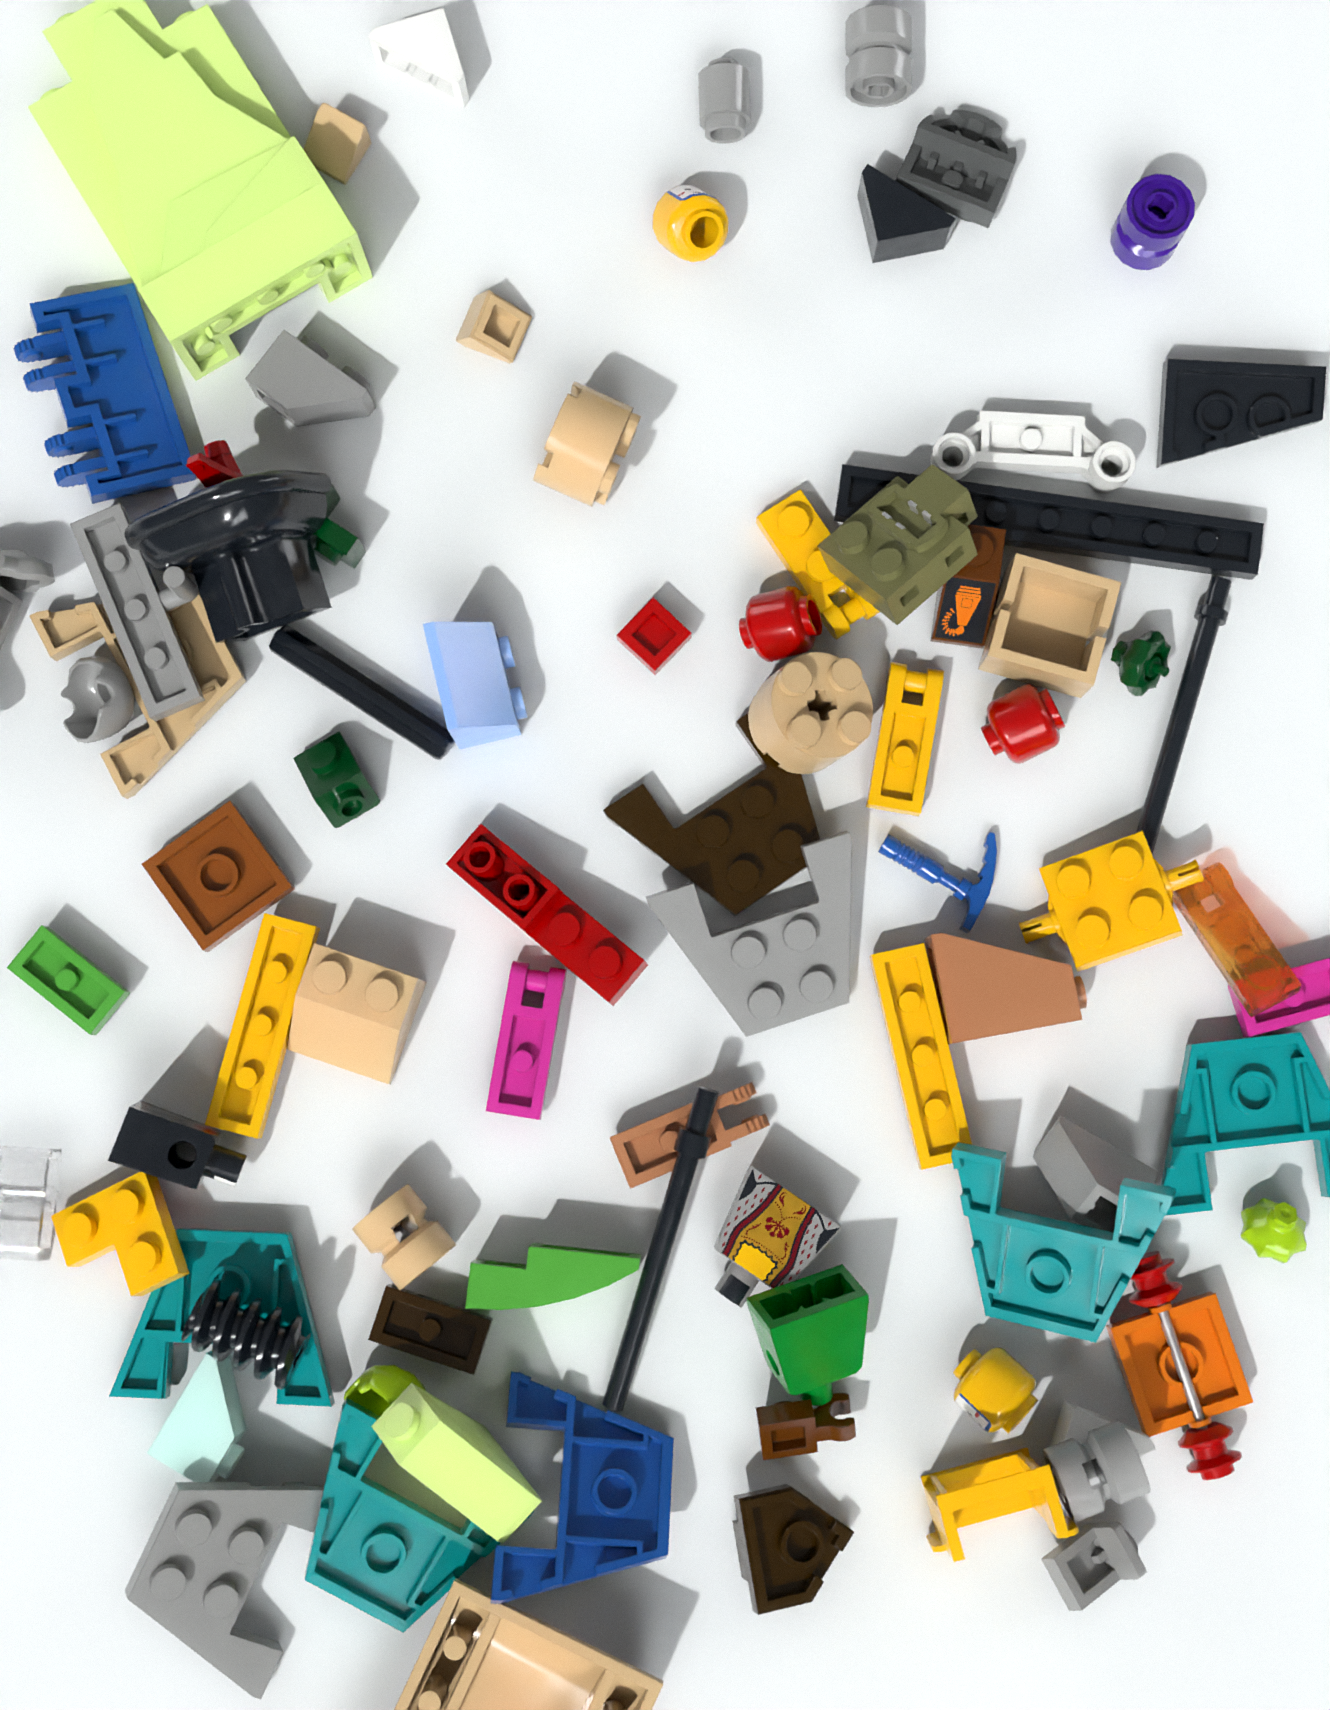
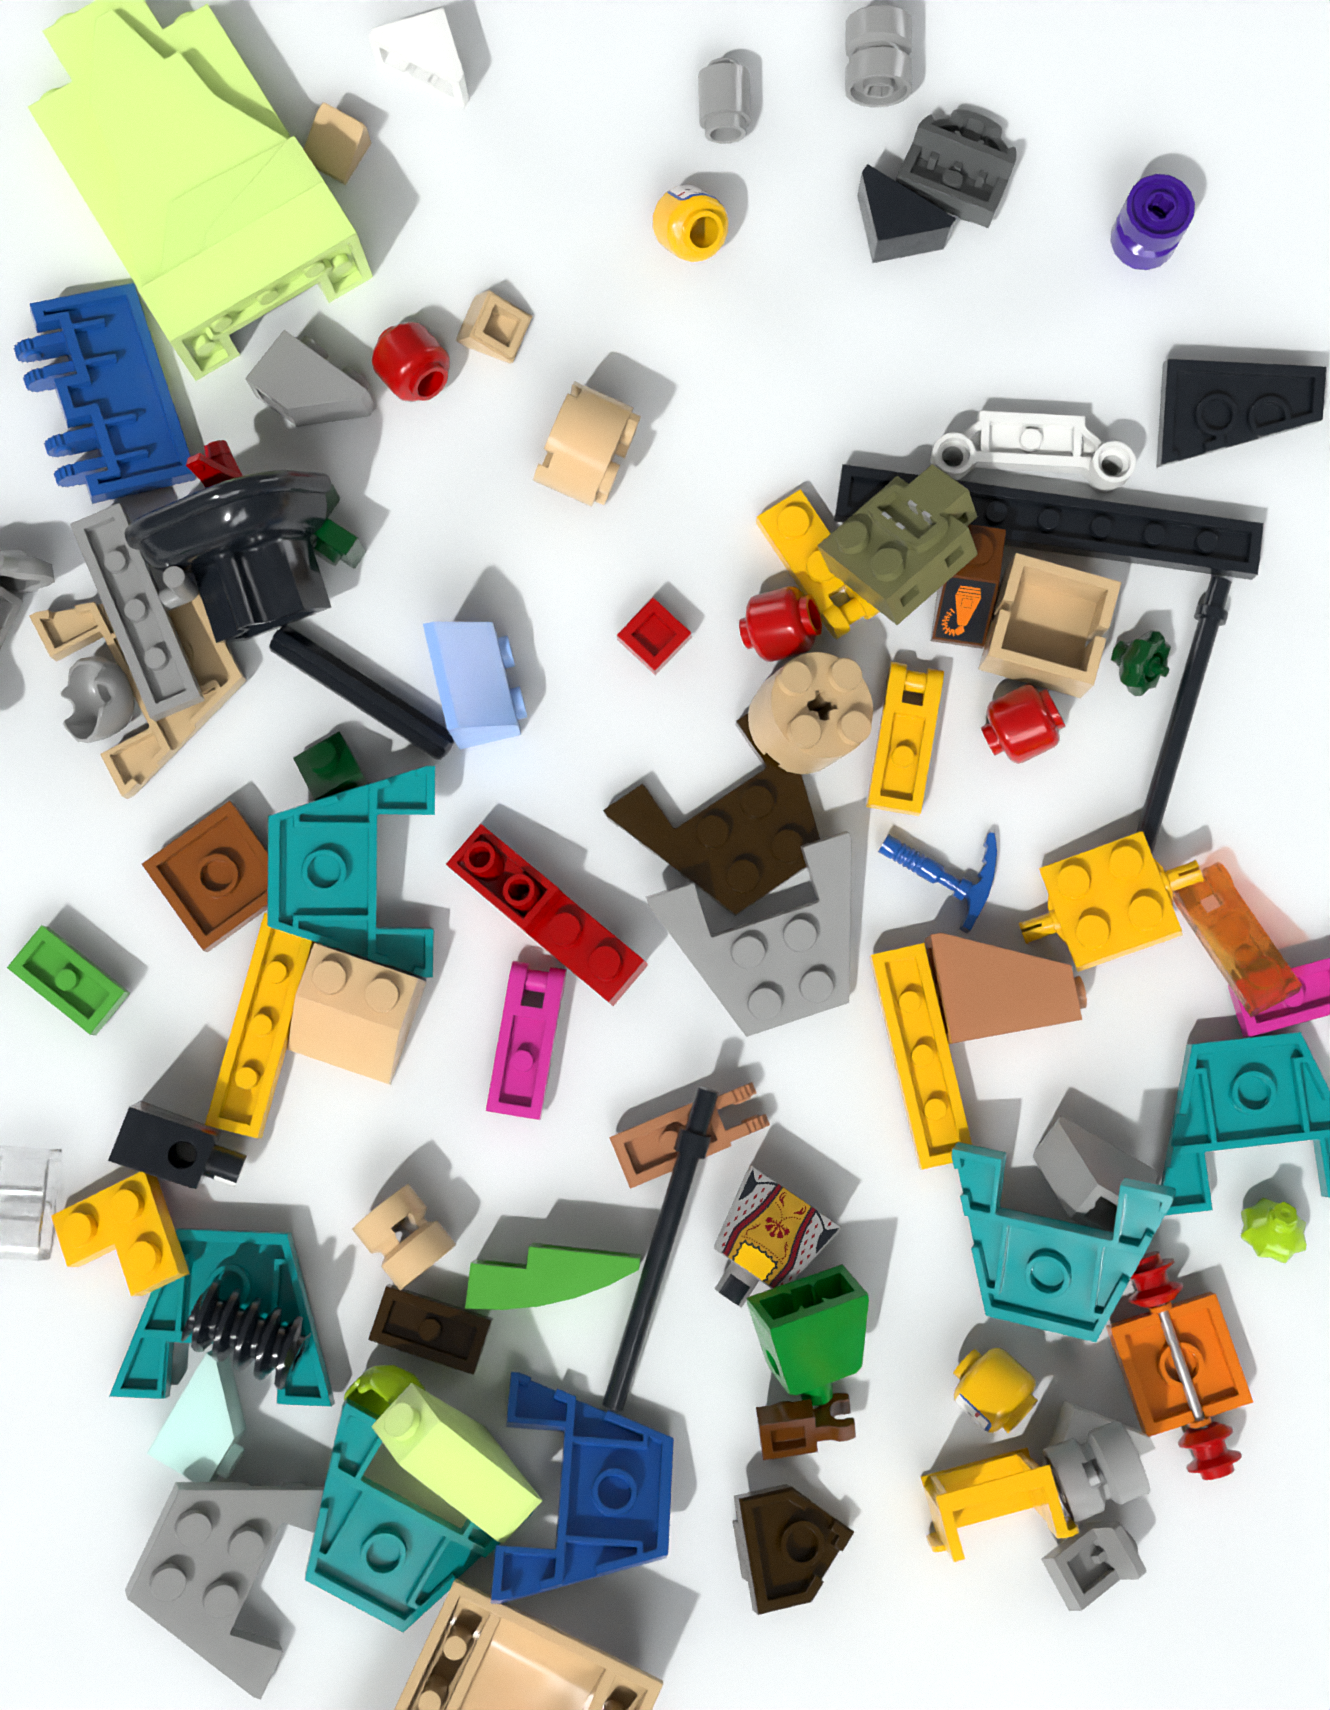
none -> teal wing [267,766,435,978]
none -> red head [371,322,450,402]

